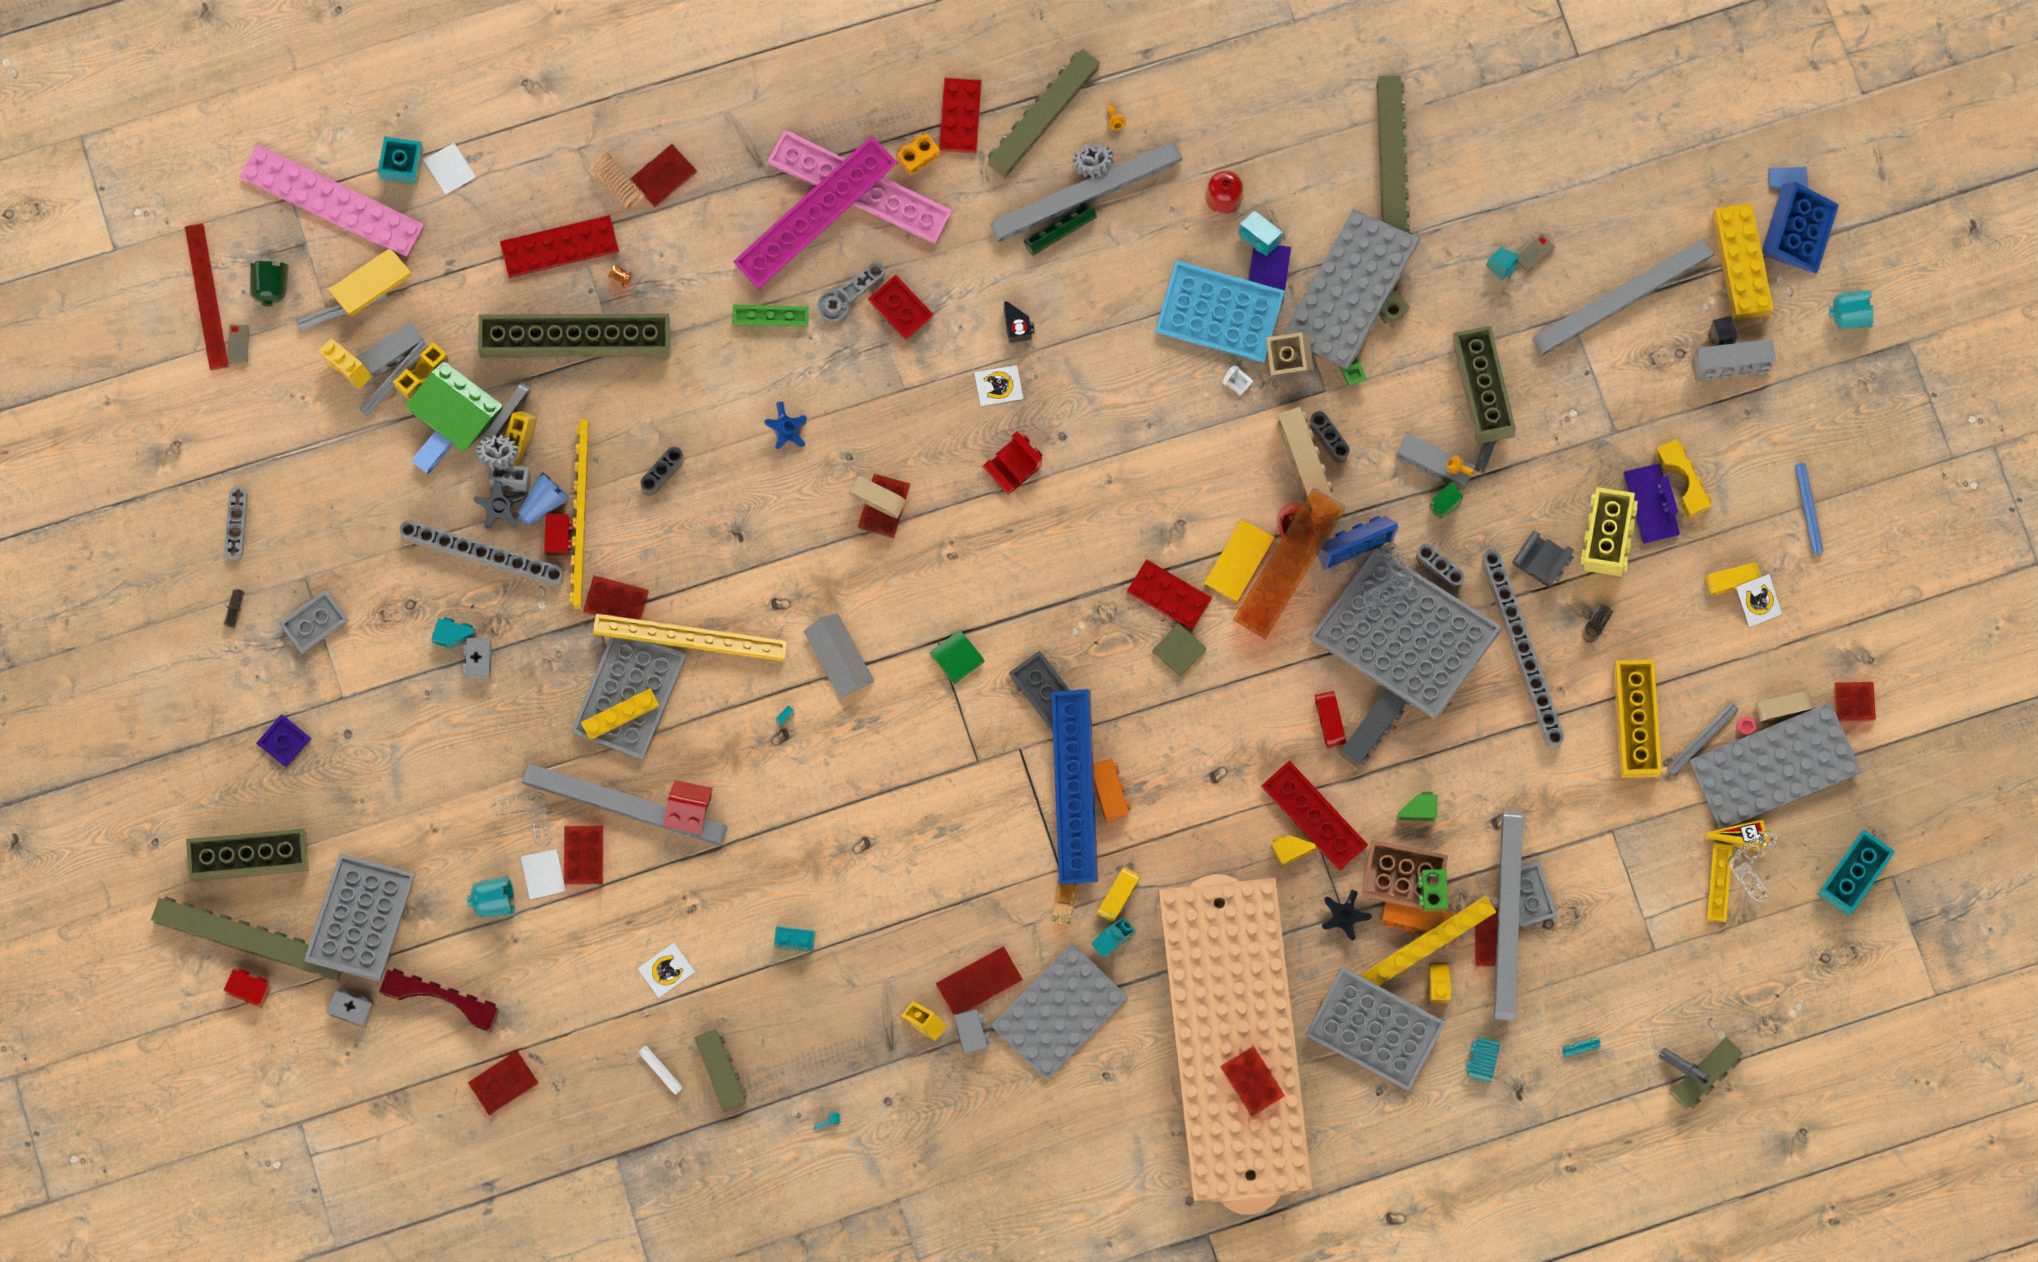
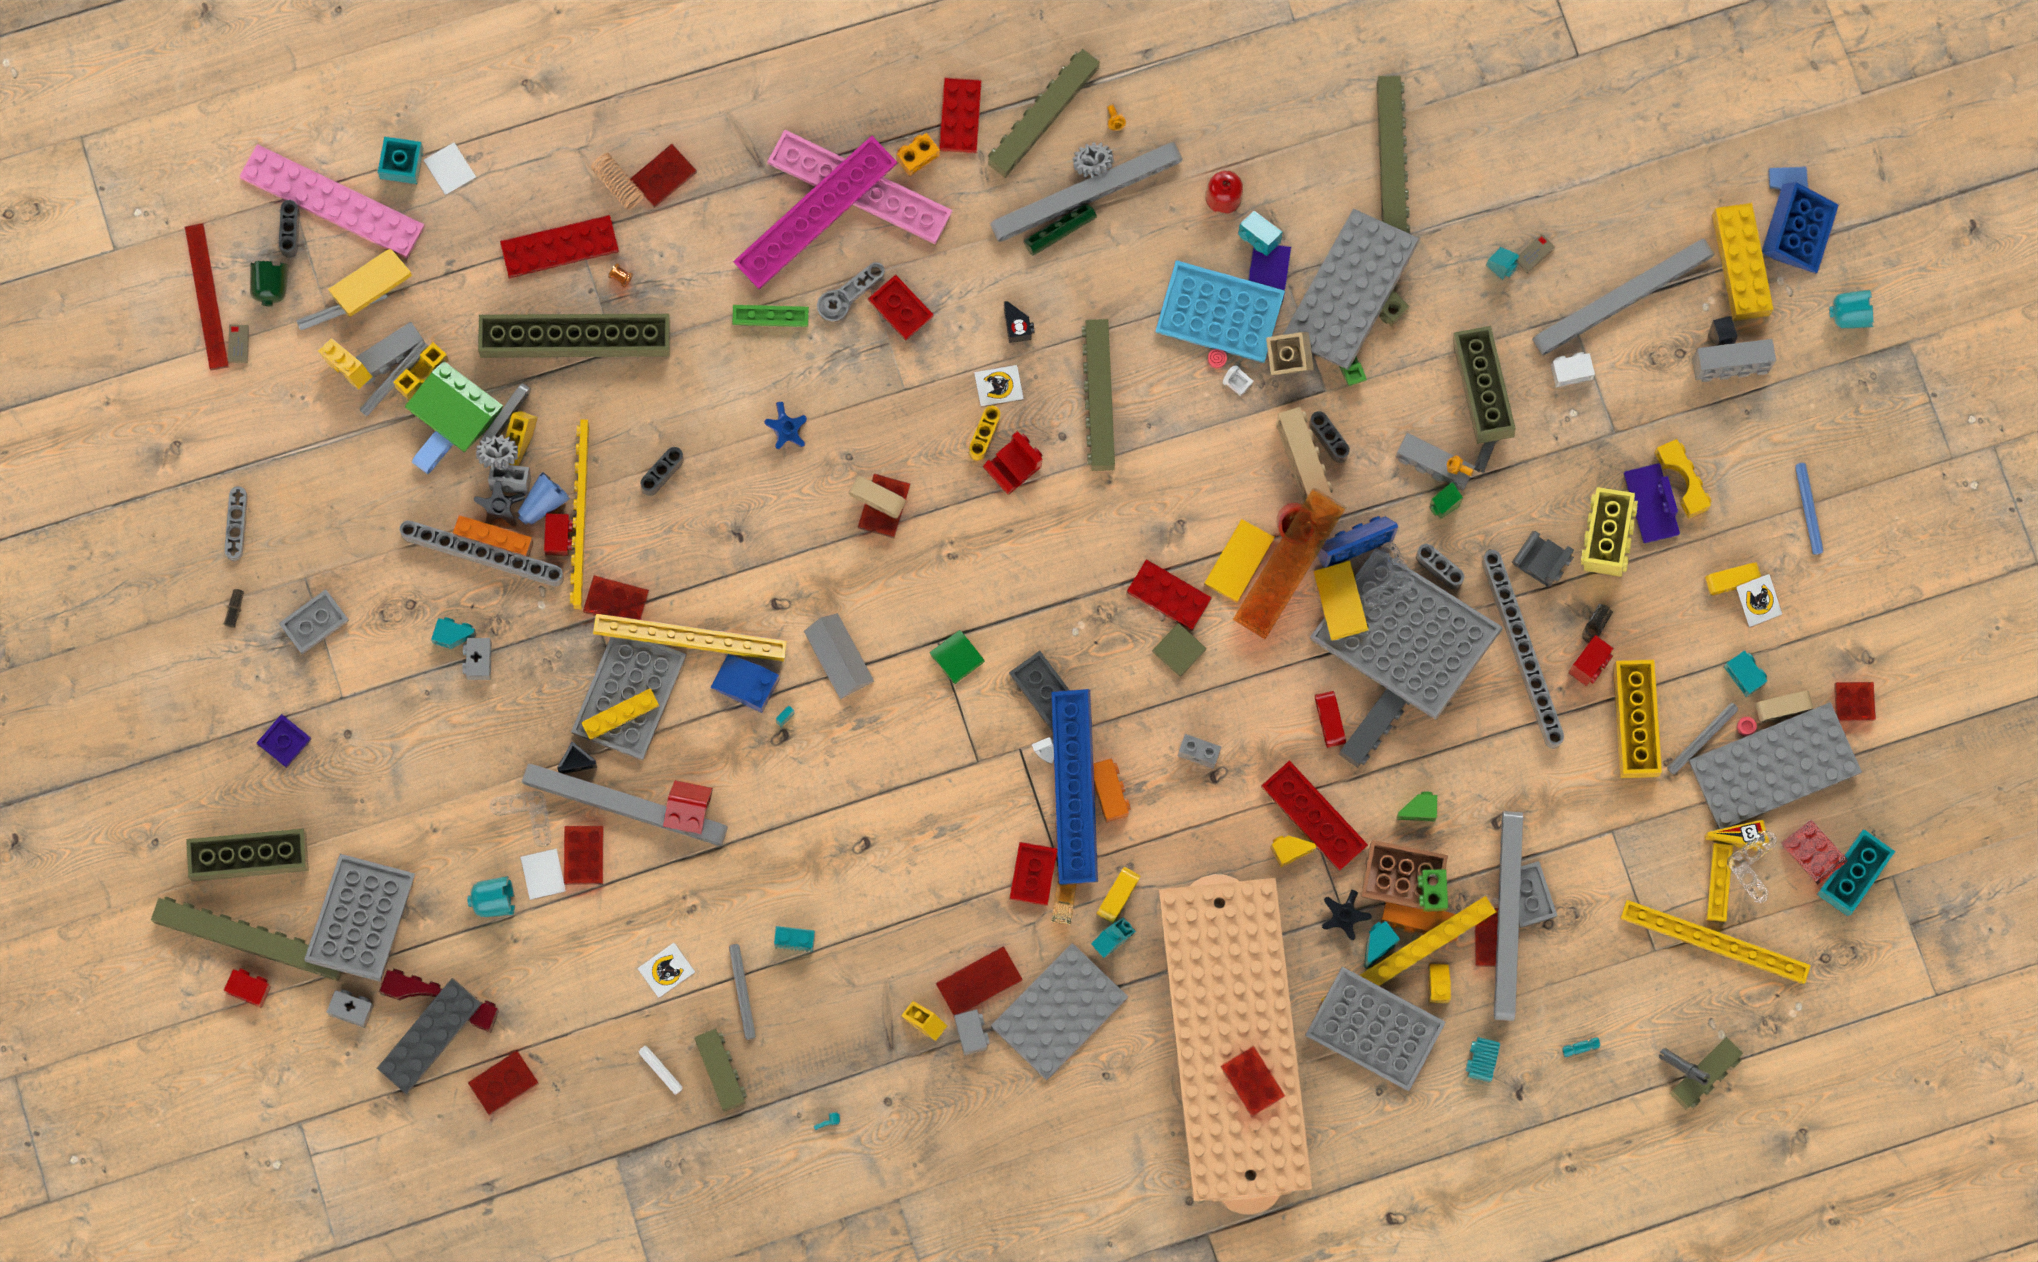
none -> dark grey beam [279,200,300,258]
none -> dark grey plate [377,978,483,1094]
none -> orange brick [453,515,533,557]
none -> black slope [557,742,597,774]
none -> blue slope [711,654,780,713]
none -> light grey axle [729,944,756,1040]
none -> yellow beam [969,406,1001,461]
none -> red plate [1009,842,1058,906]
none -> white tile [1032,737,1054,764]
none -> olive brick [1082,319,1115,471]
none -> light grey brick [1178,734,1221,769]
none -> coral tile [1208,349,1227,369]
none -> yellow tile [1313,561,1369,641]
none -> teal slope [1364,921,1400,969]
none -> white brick [1551,352,1595,387]
none -> red brick [1568,635,1614,687]
none -> yellow plate [1620,900,1811,984]
none -> teal brick [1724,650,1768,698]
none -> clear red plate [1781,820,1848,885]

